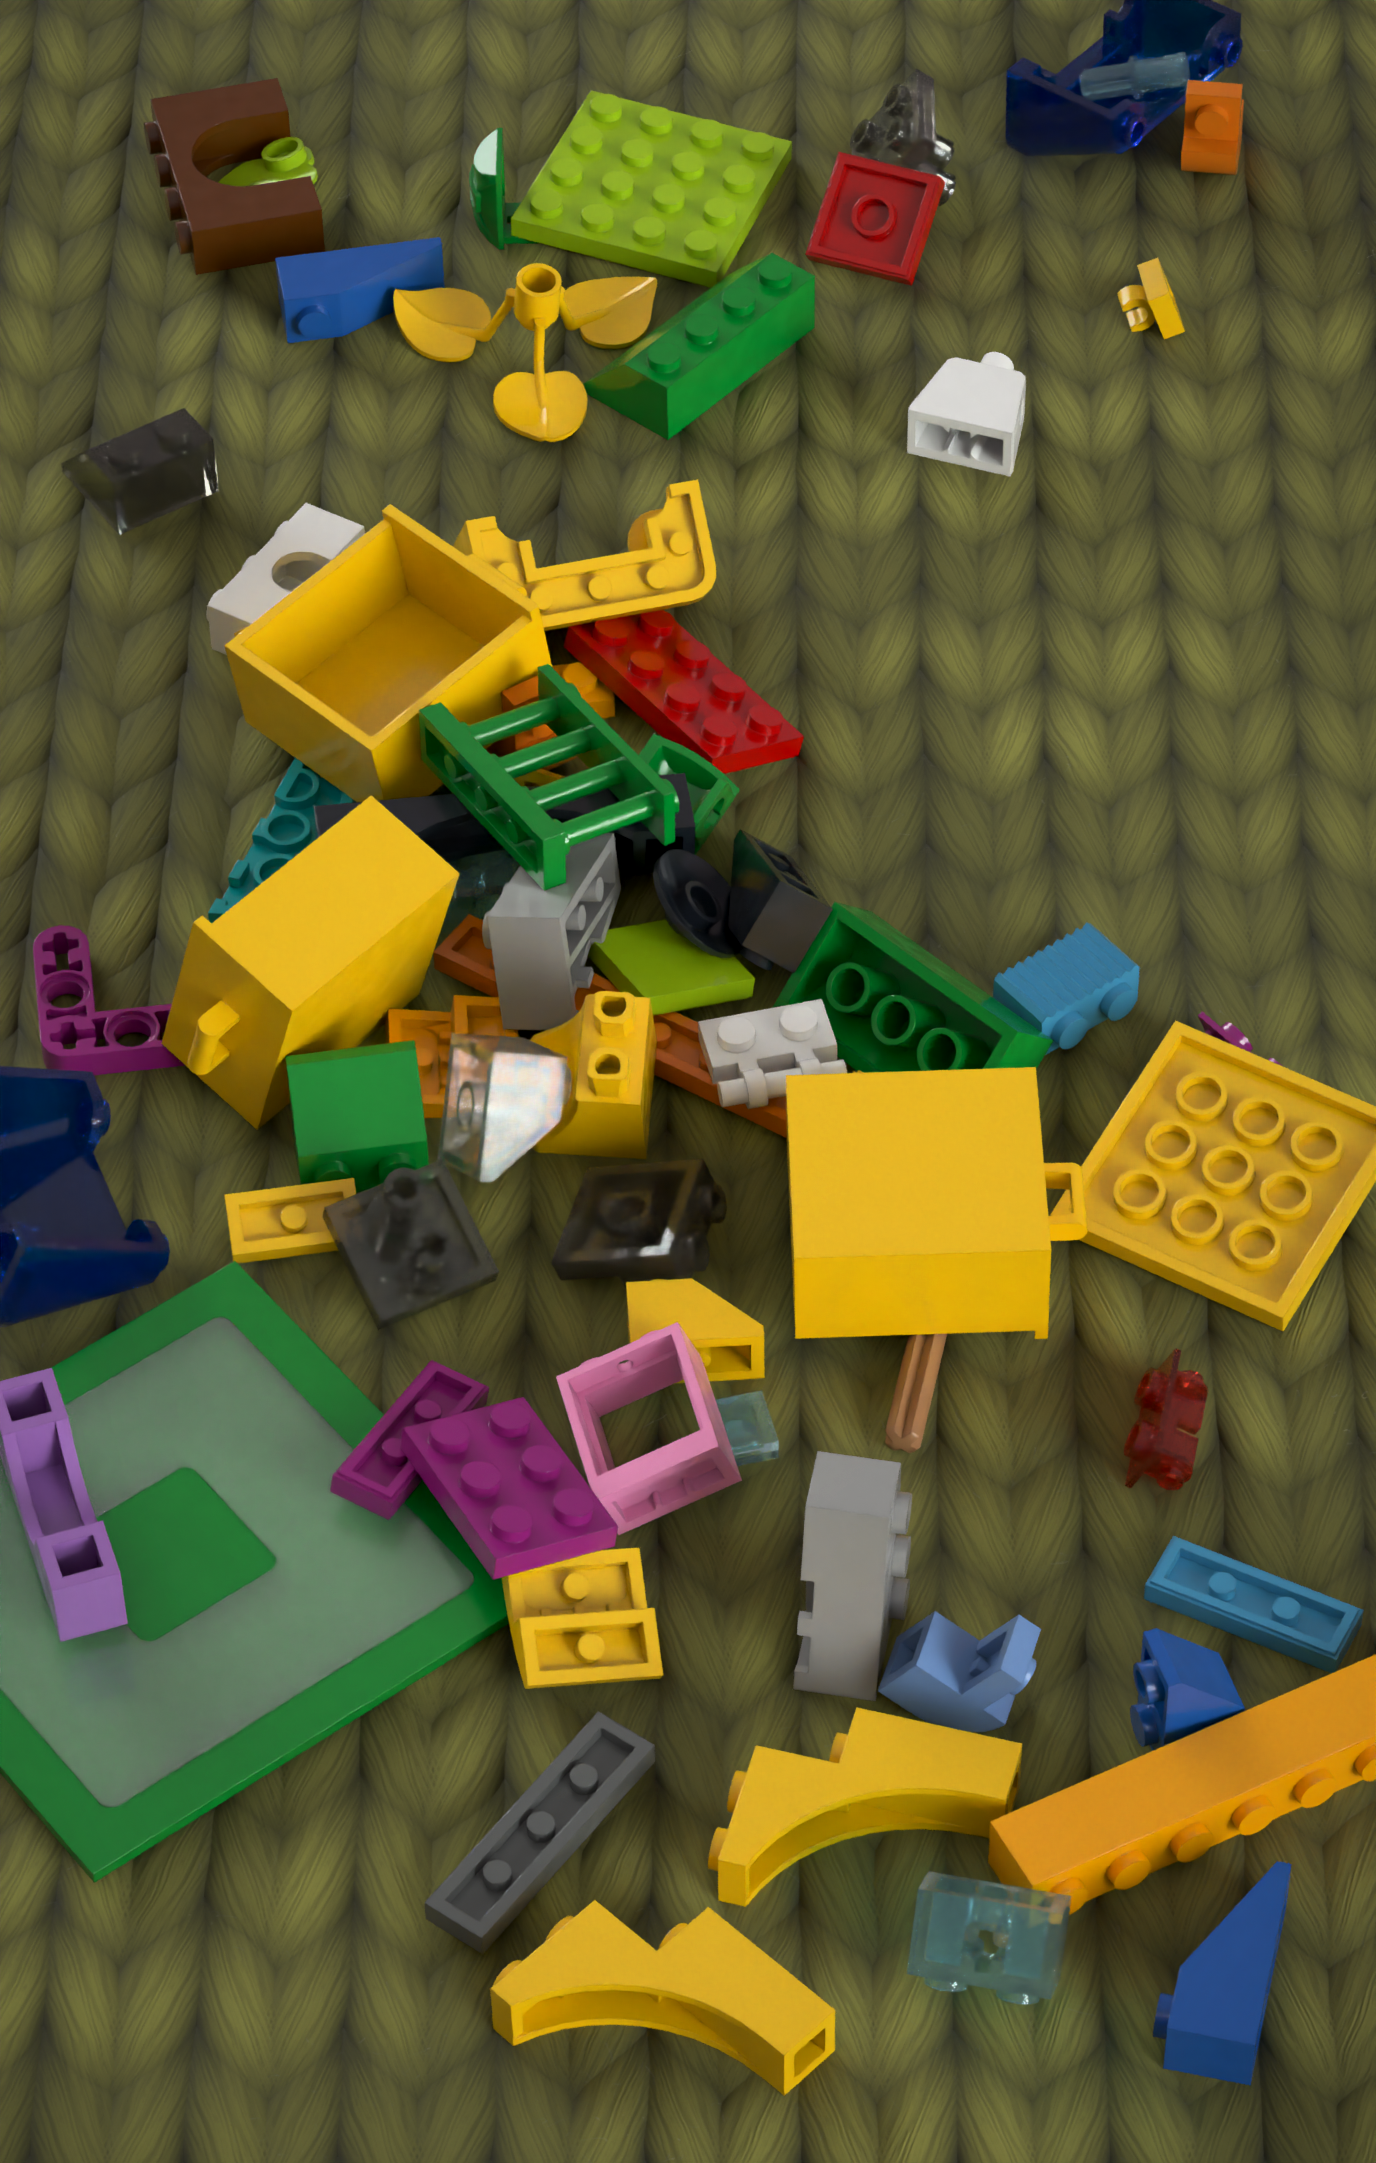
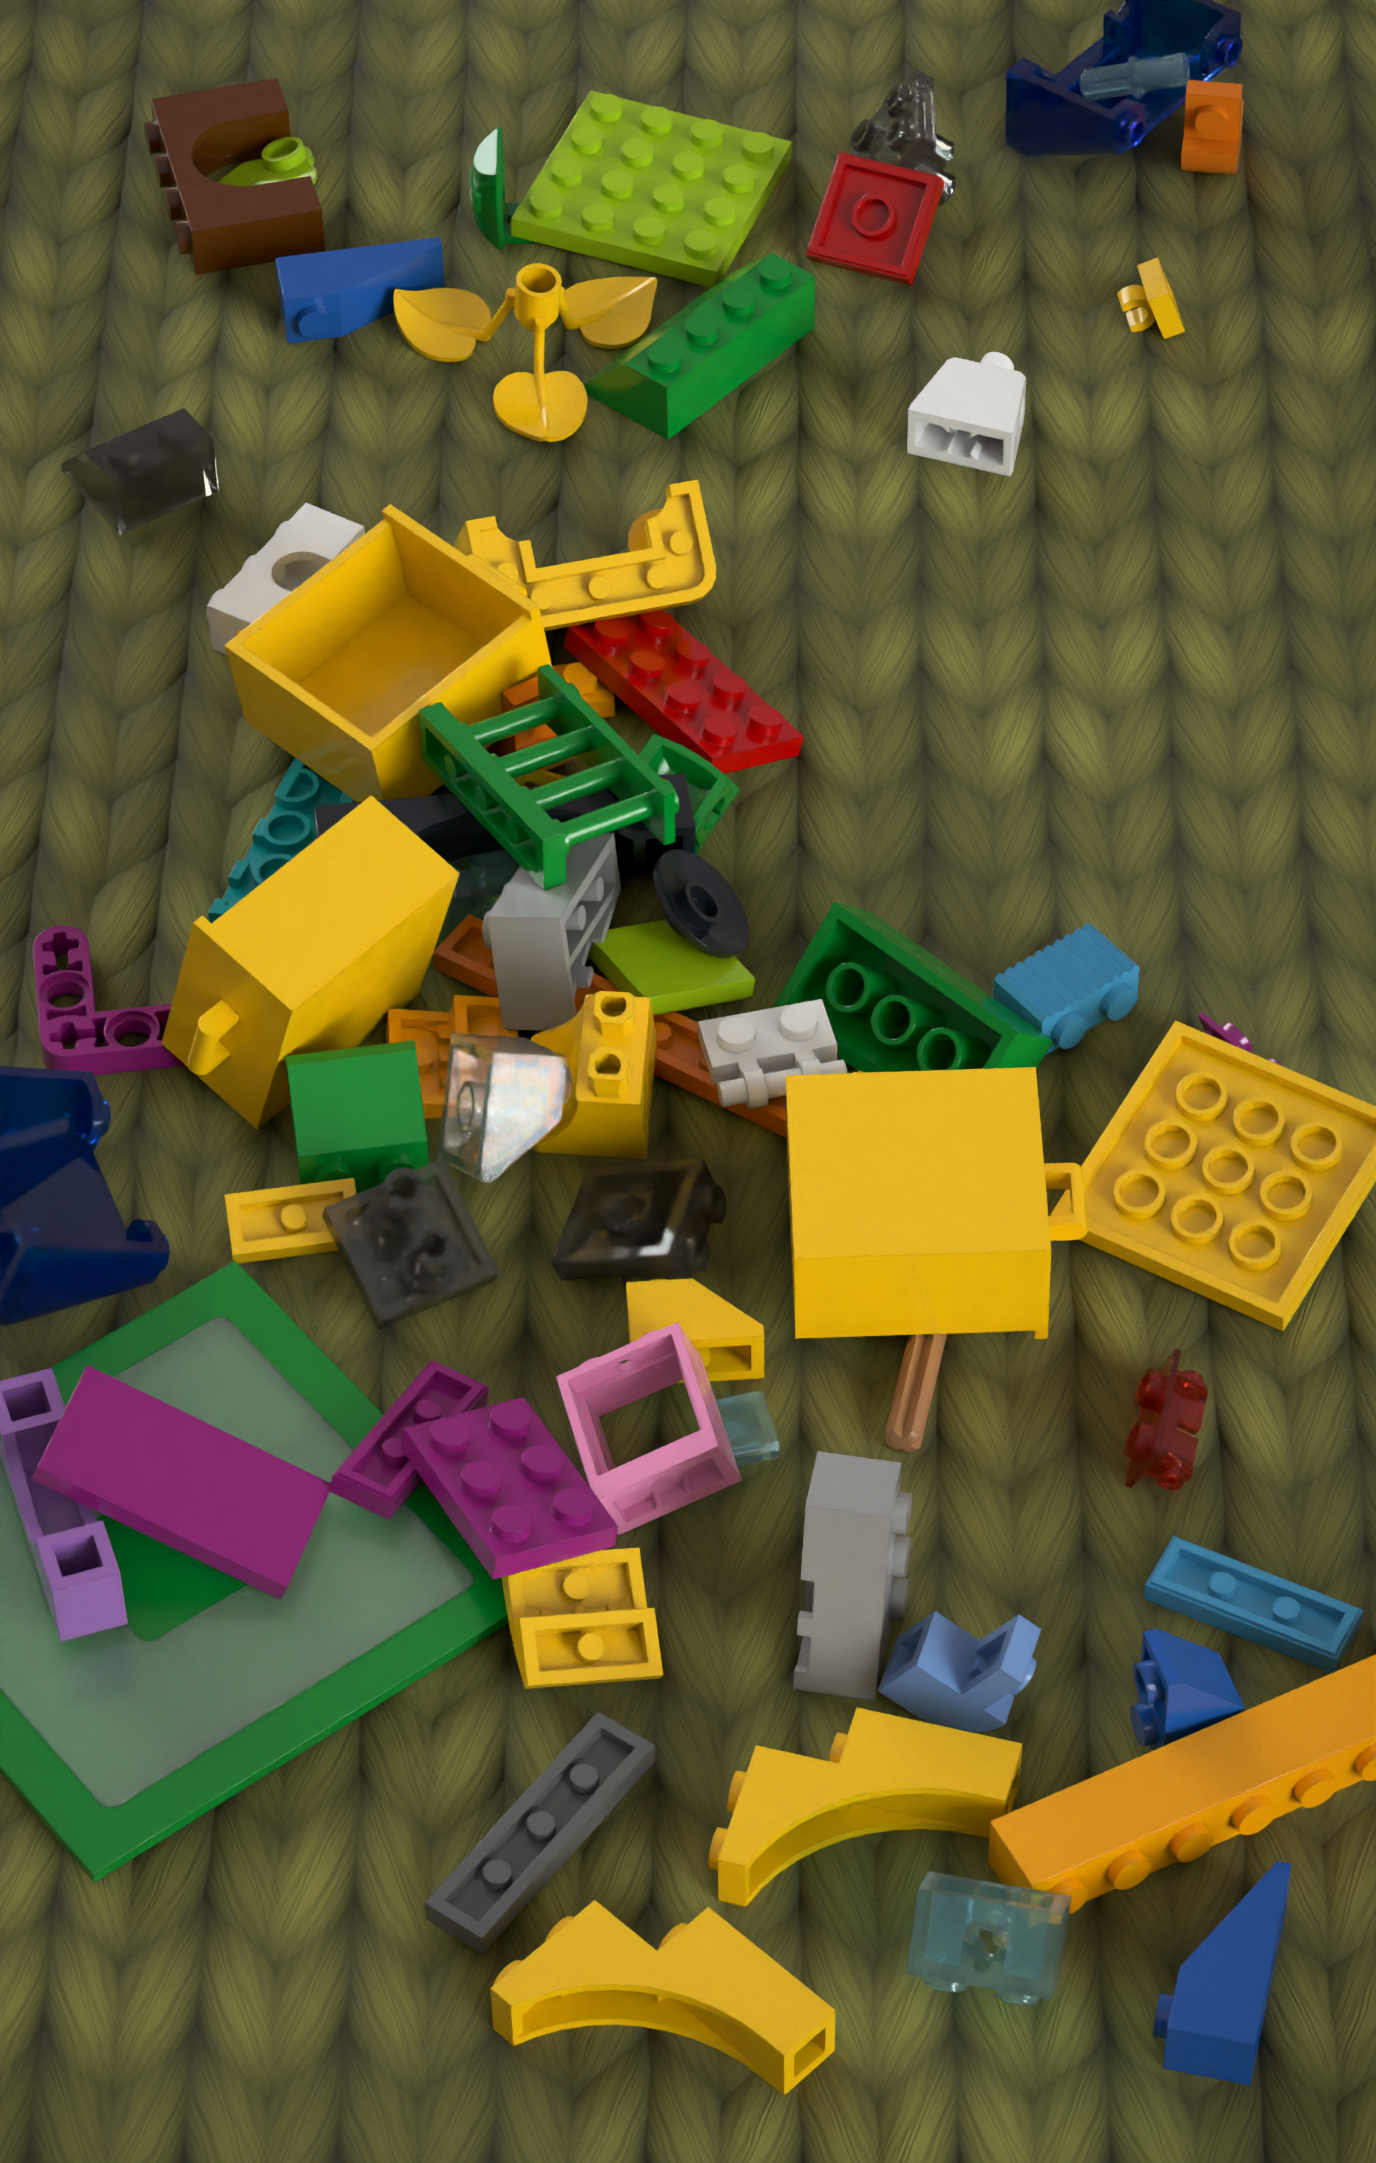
black slope [728,829,833,973] -> none
none -> magenta tile [31,1365,331,1600]

